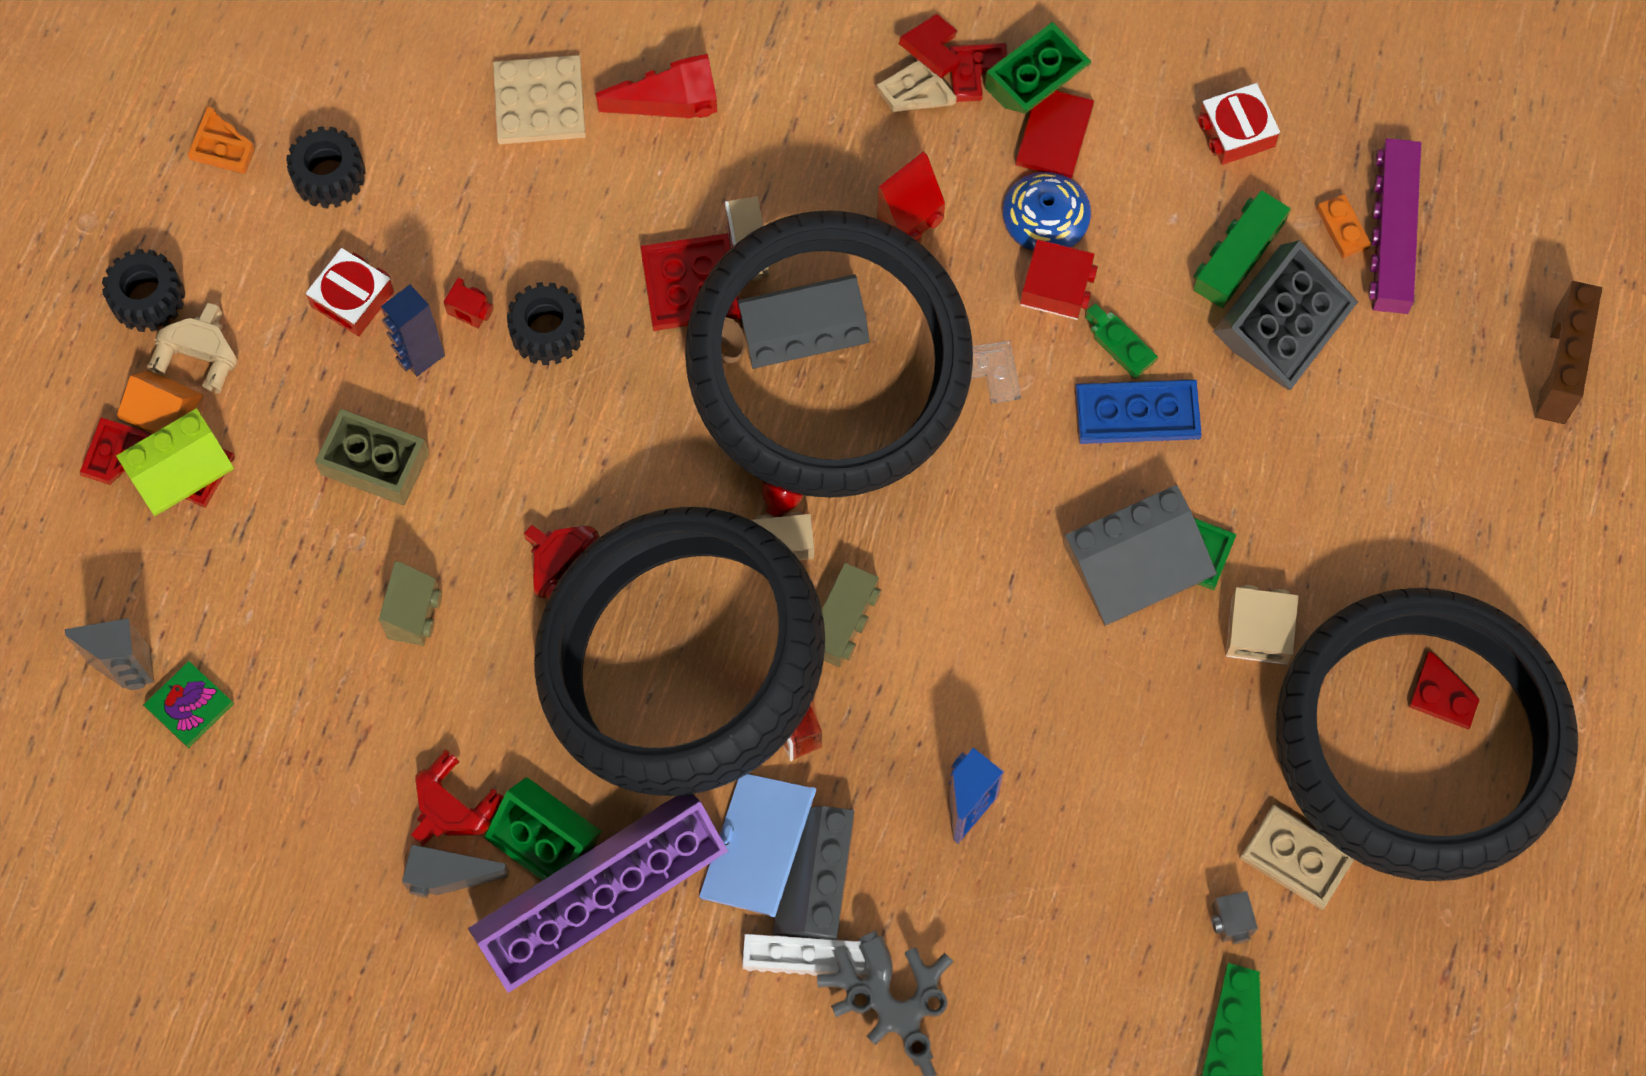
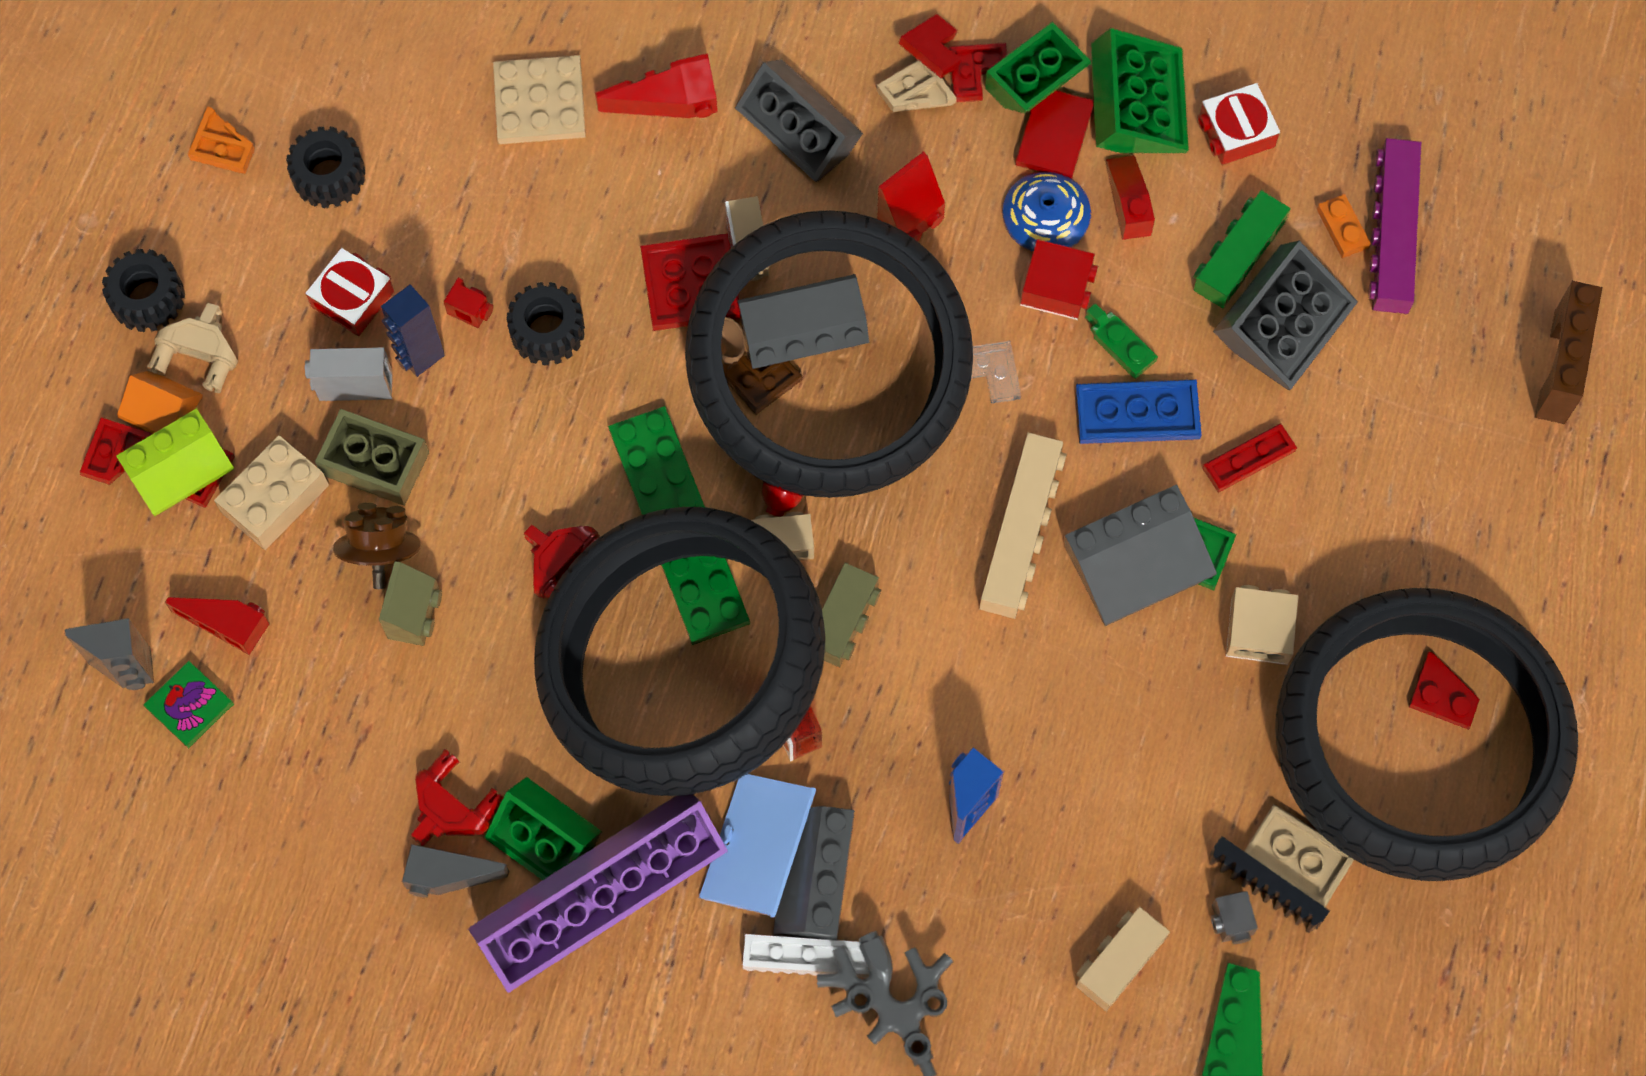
none -> red slope [165,597,270,655]
none -> tan brick [214,435,329,550]
none -> light grey brick [305,347,393,401]
none -> reddish brown piece [333,503,421,589]
none -> green plate [608,406,750,645]
none -> reddish brown tile [723,353,803,415]
none -> dark grey slope [735,59,863,182]
none -> tan brick [979,433,1067,619]
none -> tan brick [1076,907,1170,1012]
none -> green slope [1091,28,1189,153]
none -> red slope [1105,155,1155,240]
none -> red tile [1202,423,1297,493]
none -> black gear [1209,836,1330,933]

